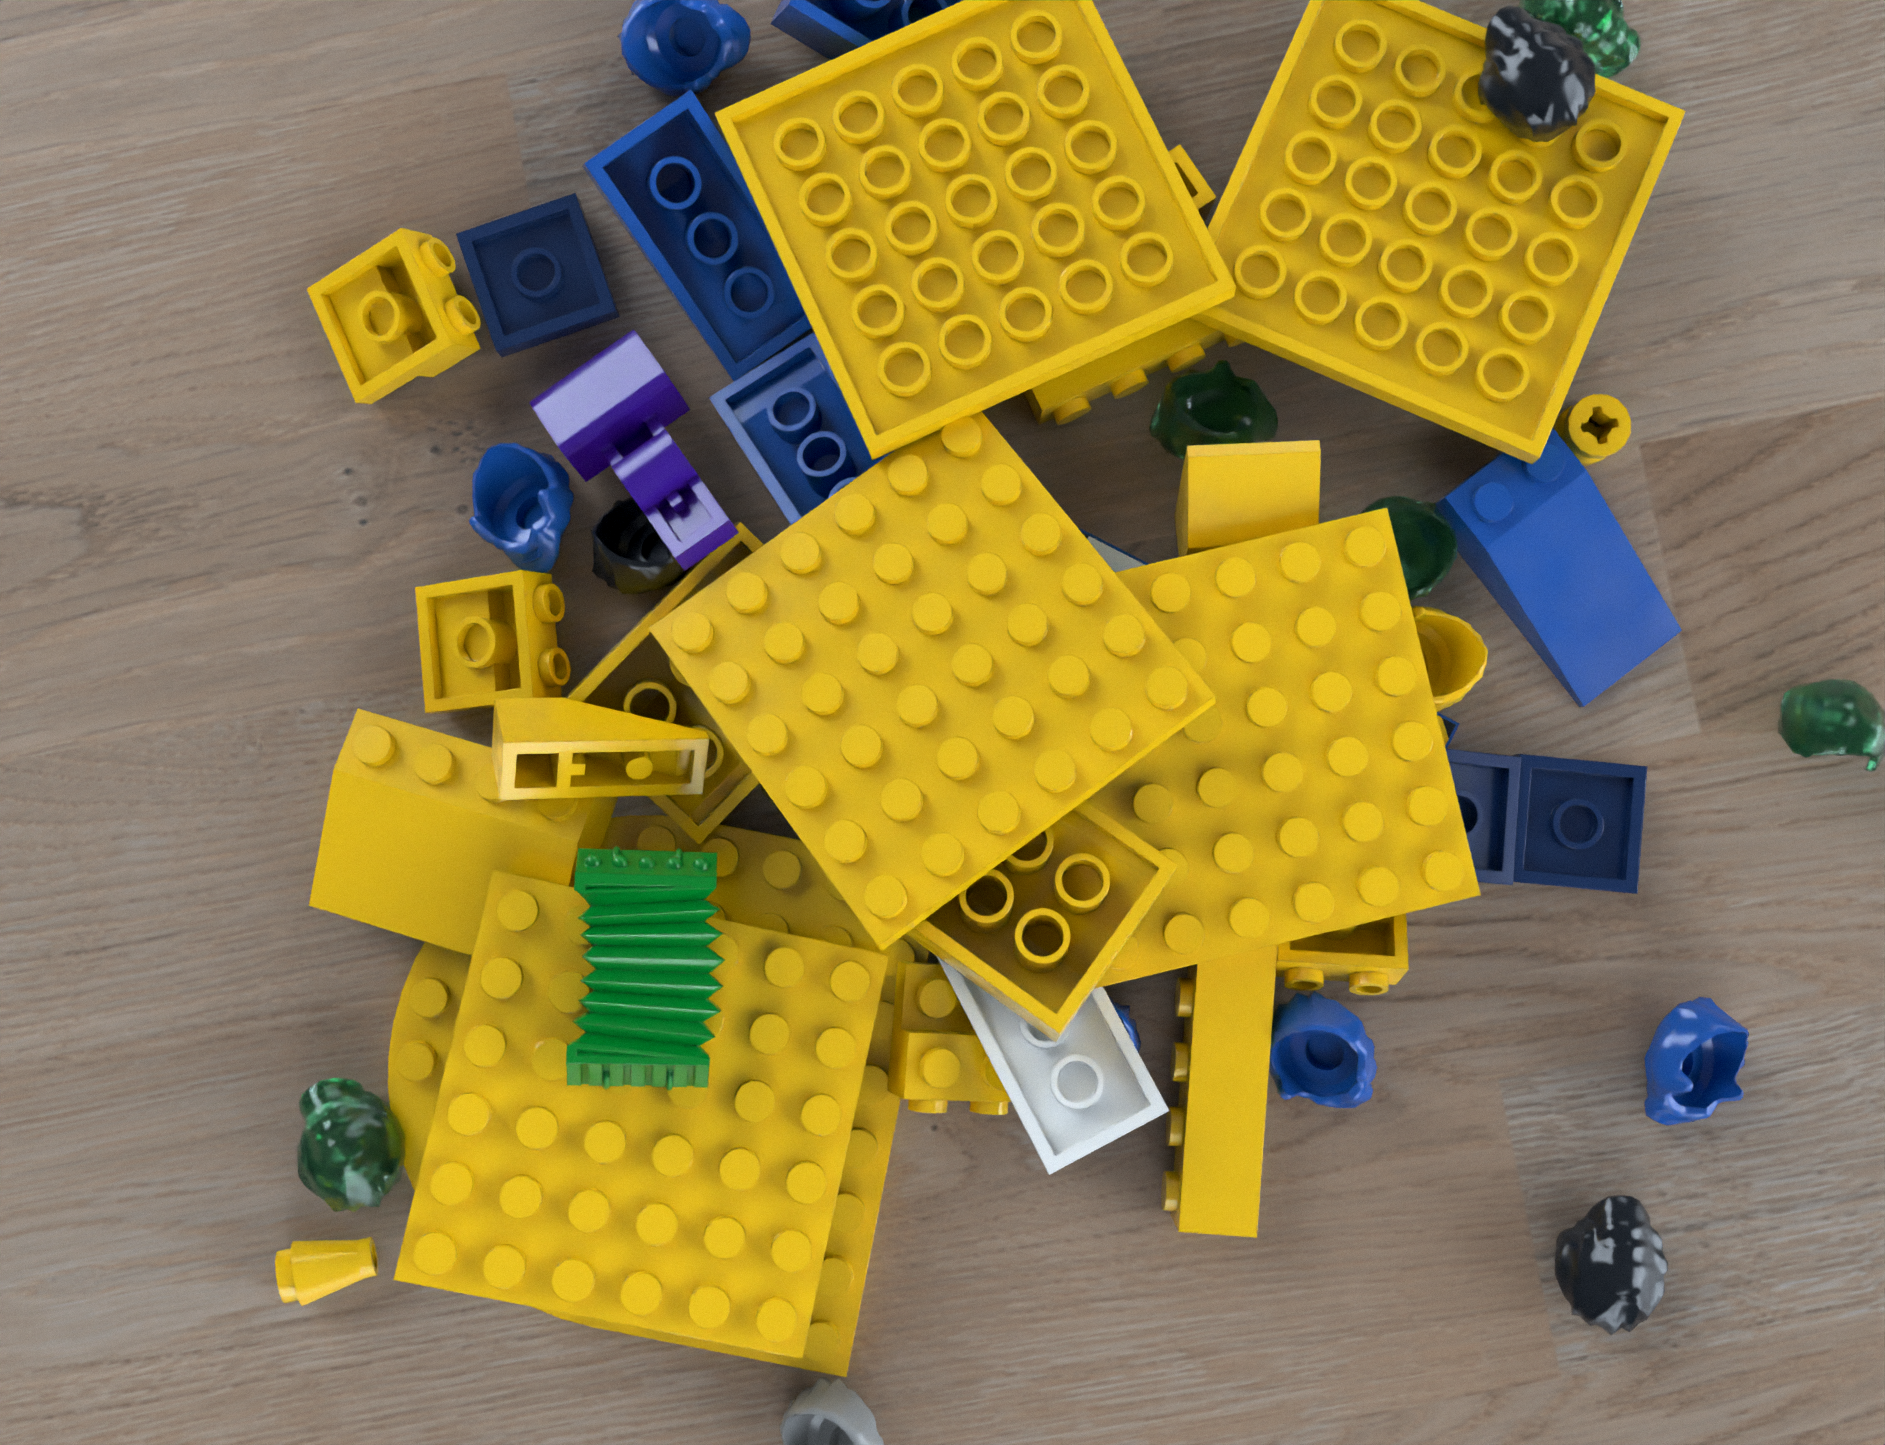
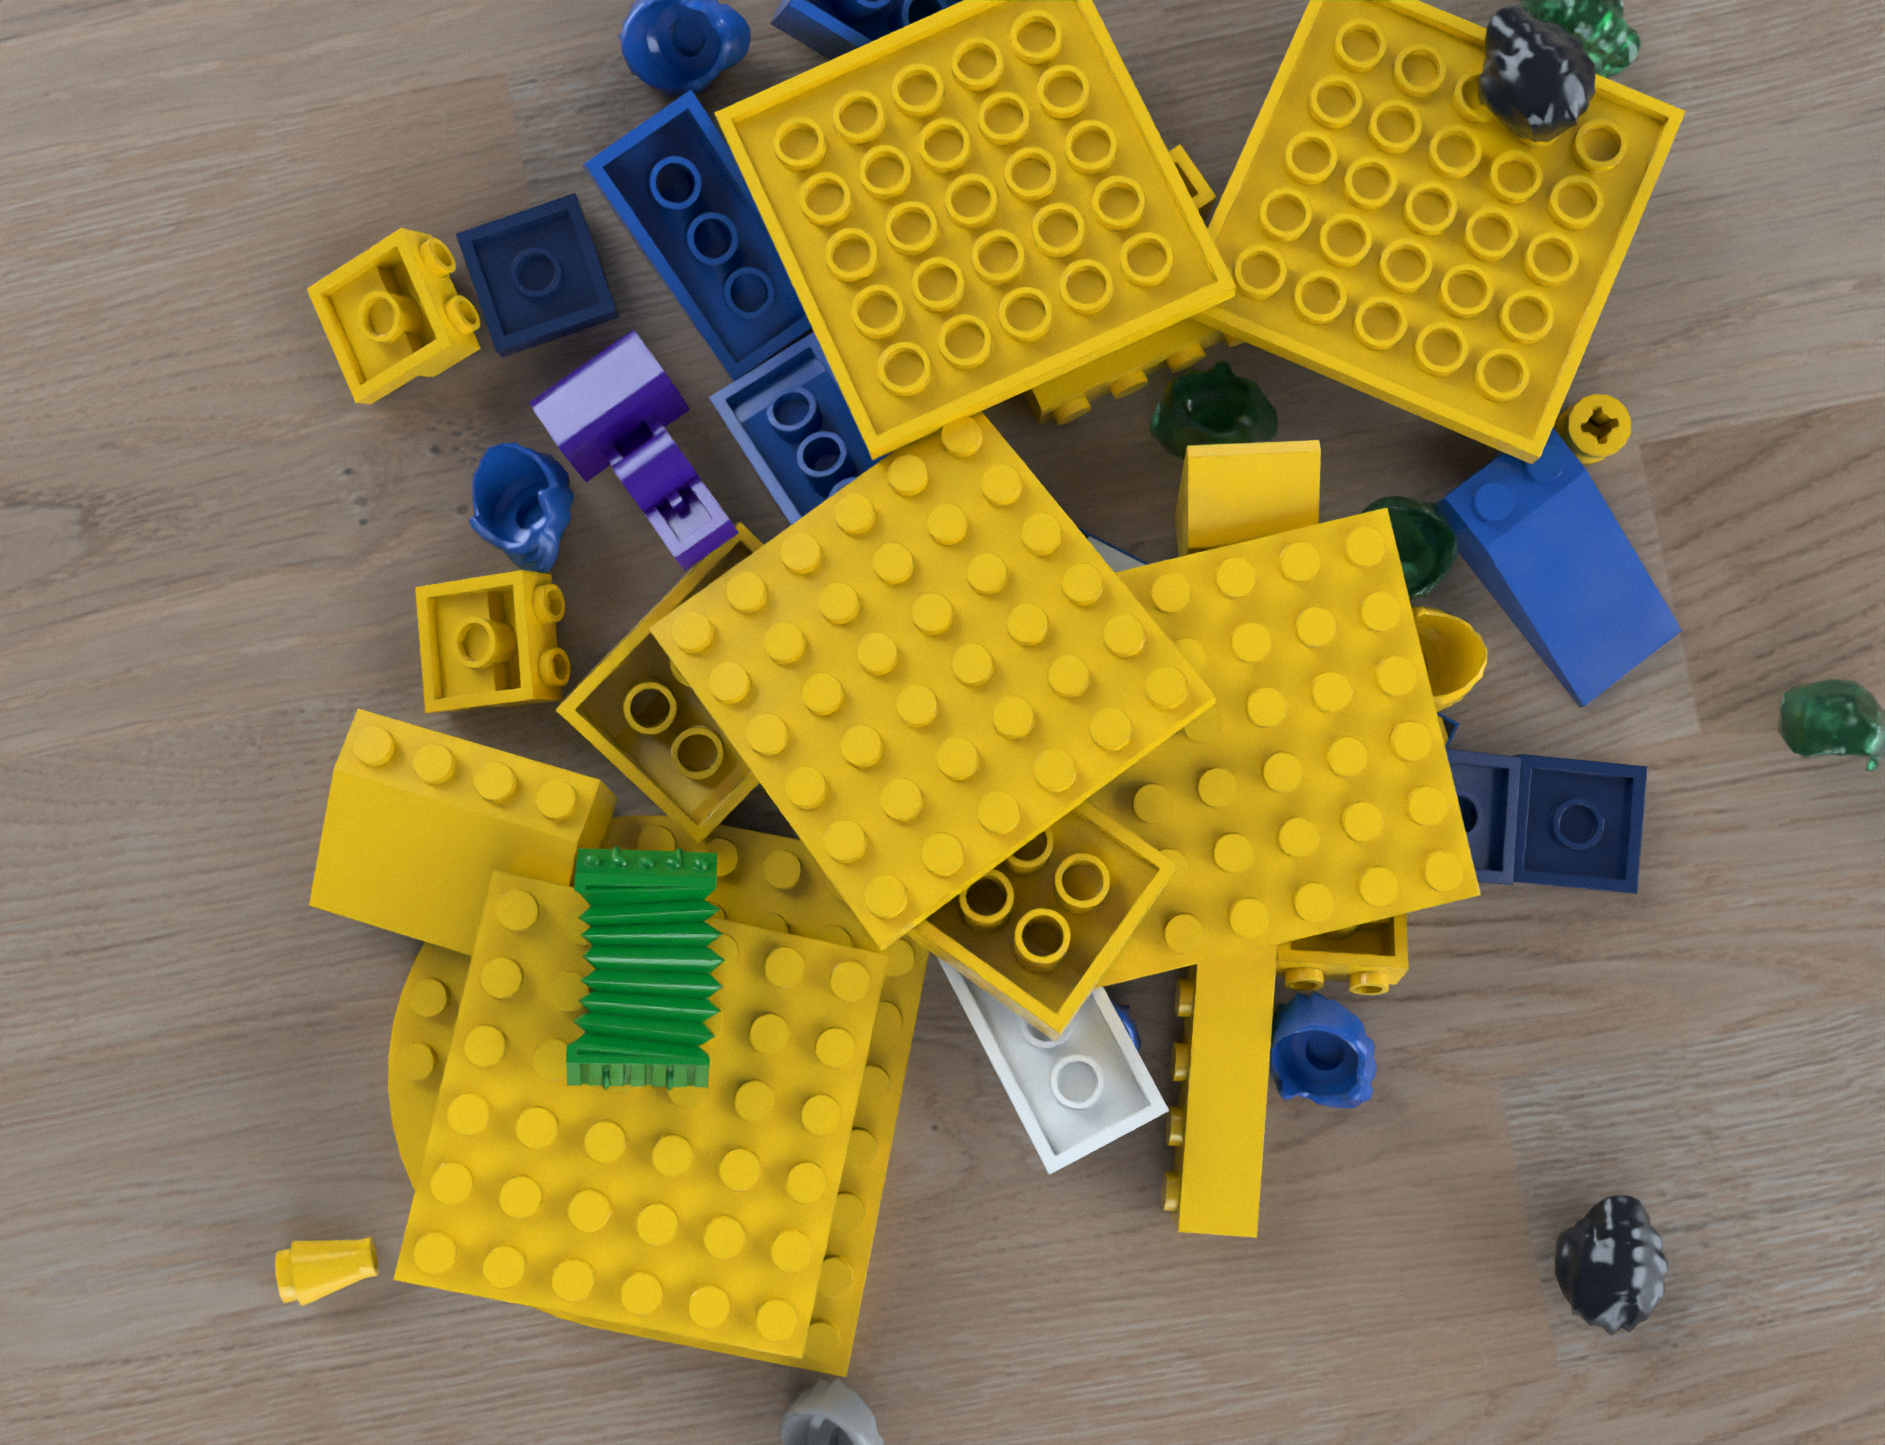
clear green hair [297,1078,406,1212] -> none
yellow slope [491,697,709,800] -> none
black hair [591,497,692,594] -> none
yellow plate [887,961,1011,1115] -> none
blue hair [1644,997,1749,1126] -> none

